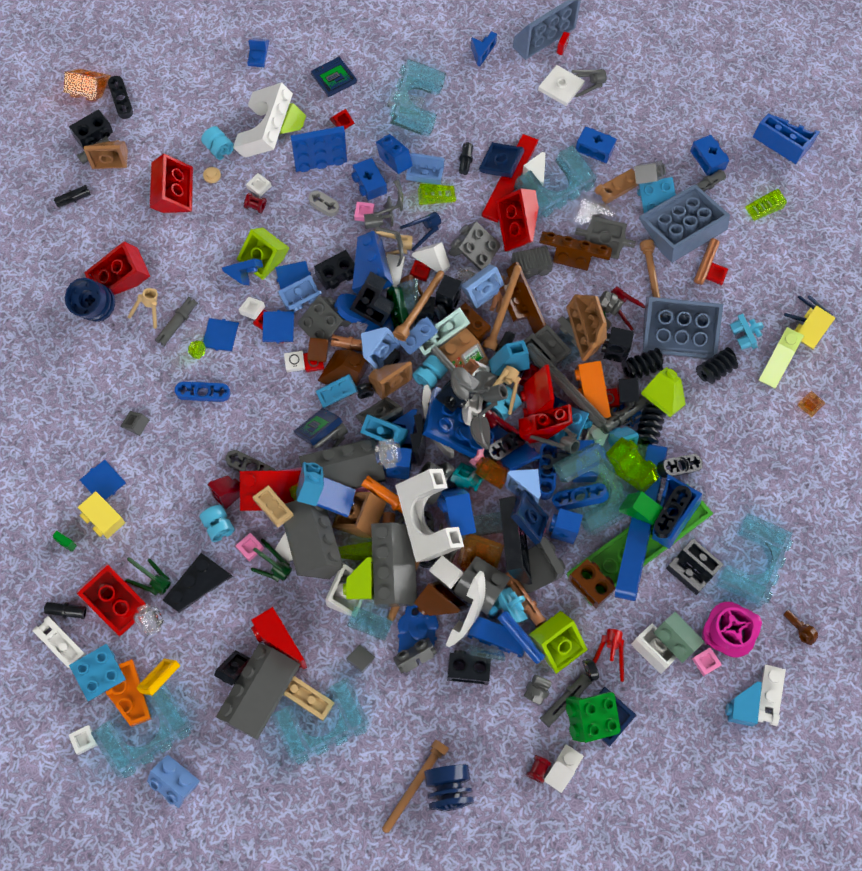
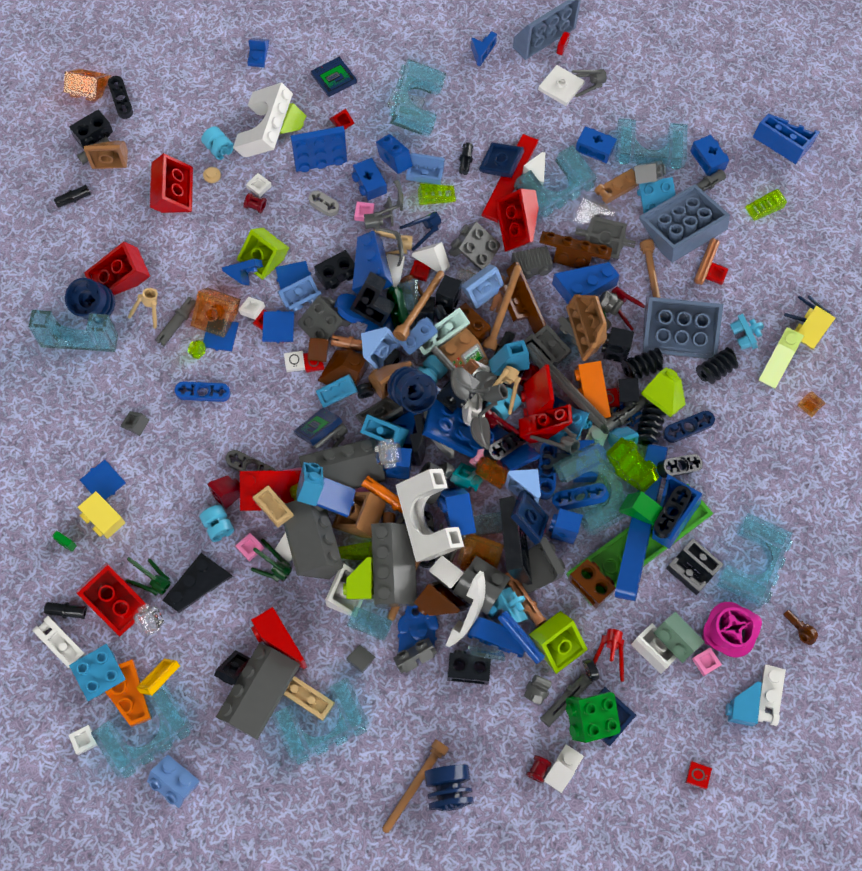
none -> clear light blue arch [28,310,118,352]
none -> clear orange slope [190,287,241,338]
none -> dark blue wheel [387,366,438,413]
none -> blue wedge [552,262,620,304]
none -> clear light blue arch [615,118,687,169]
none -> dark blue beam [663,411,715,443]
none -> red tile [685,761,712,790]

